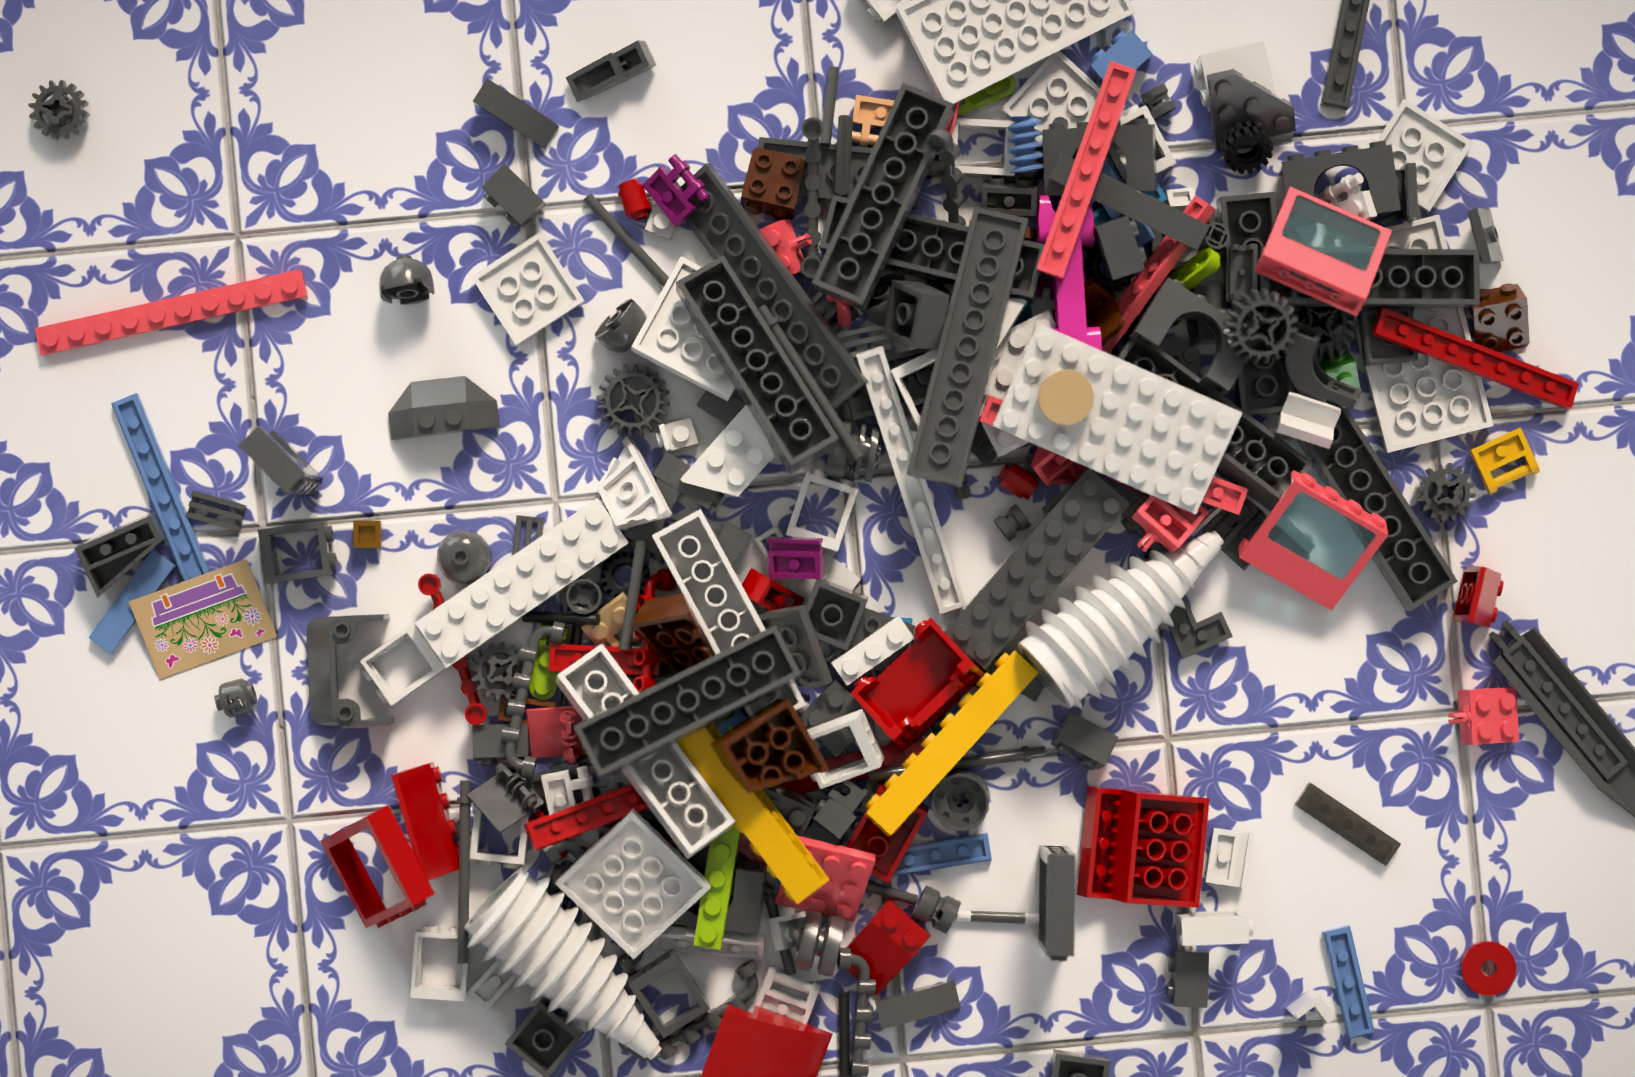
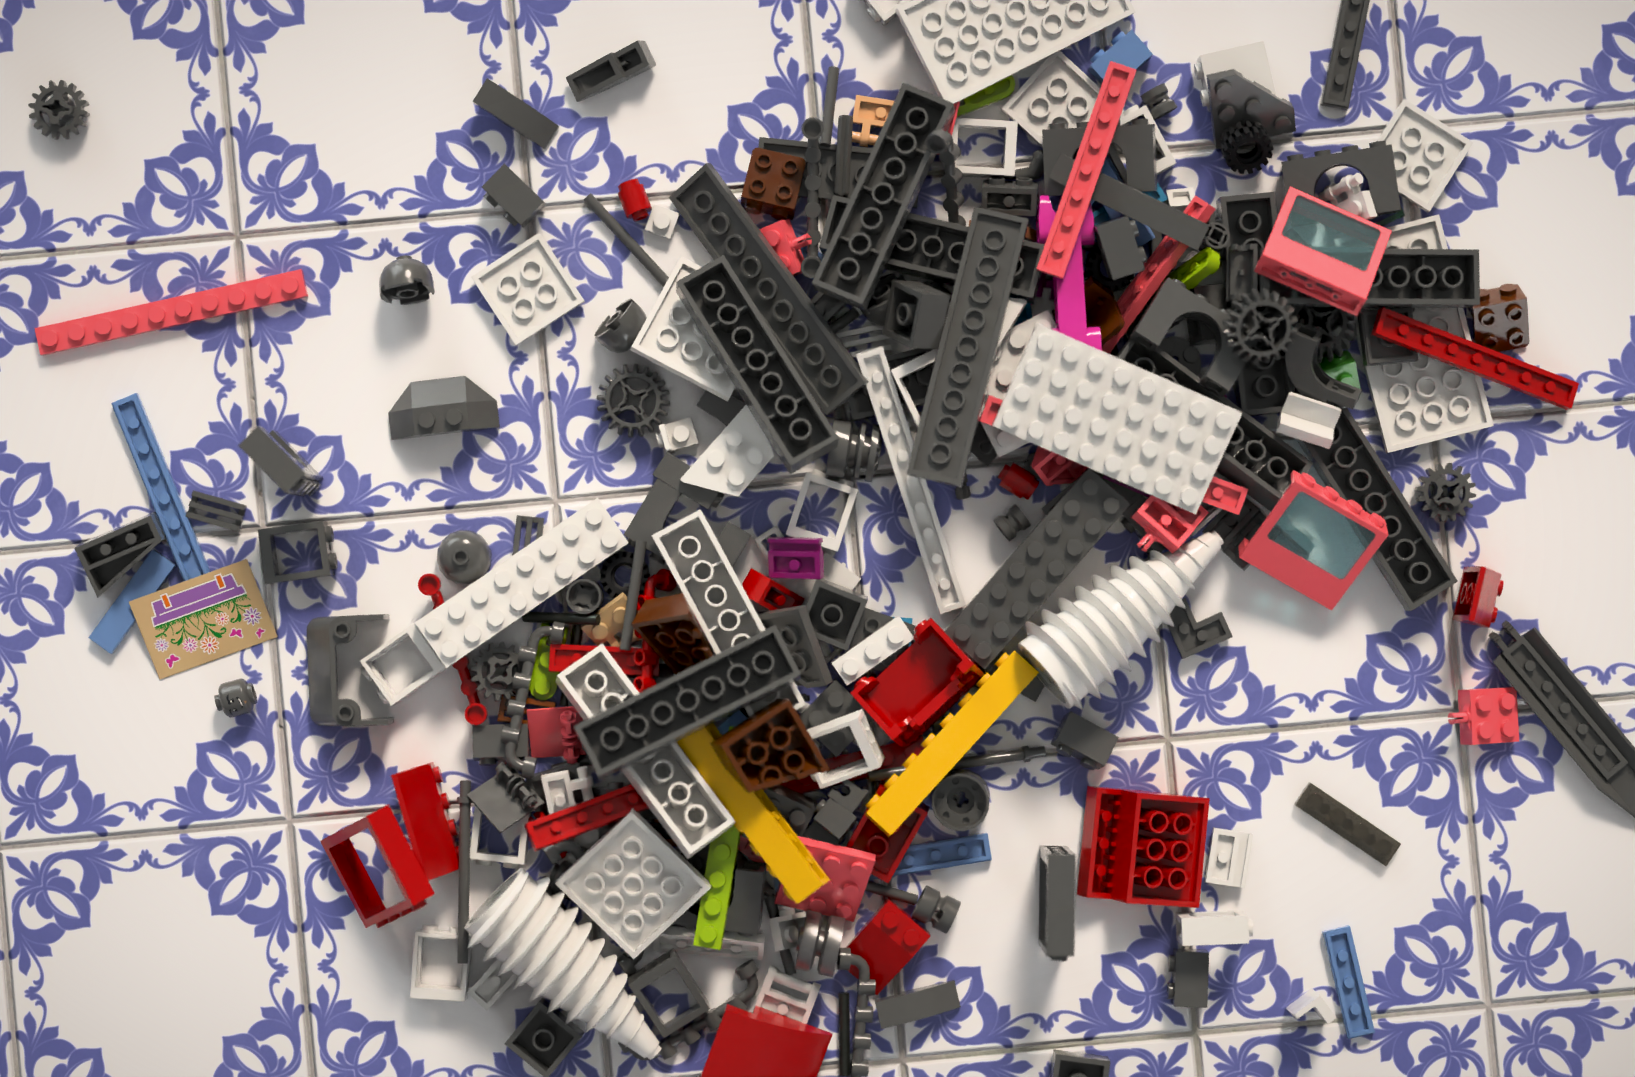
pearl gold plate [353,521,382,548] -> none
white wing [597,436,672,530] -> none
magenta plate [642,154,710,227] -> none
dark grey bar [758,305,864,461] -> none
coral arm [826,295,852,327] -> none
dark grey bar [957,910,1039,924] -> none
medium blue piece [1007,116,1044,173] -> none
tan tile [1038,369,1094,425] -> none
dark grey tile [1400,163,1419,221] -> none
red tile [1460,941,1516,996] -> none
dark grey plate [1468,208,1504,264] -> none
yellow plate [1469,427,1540,495] -> none

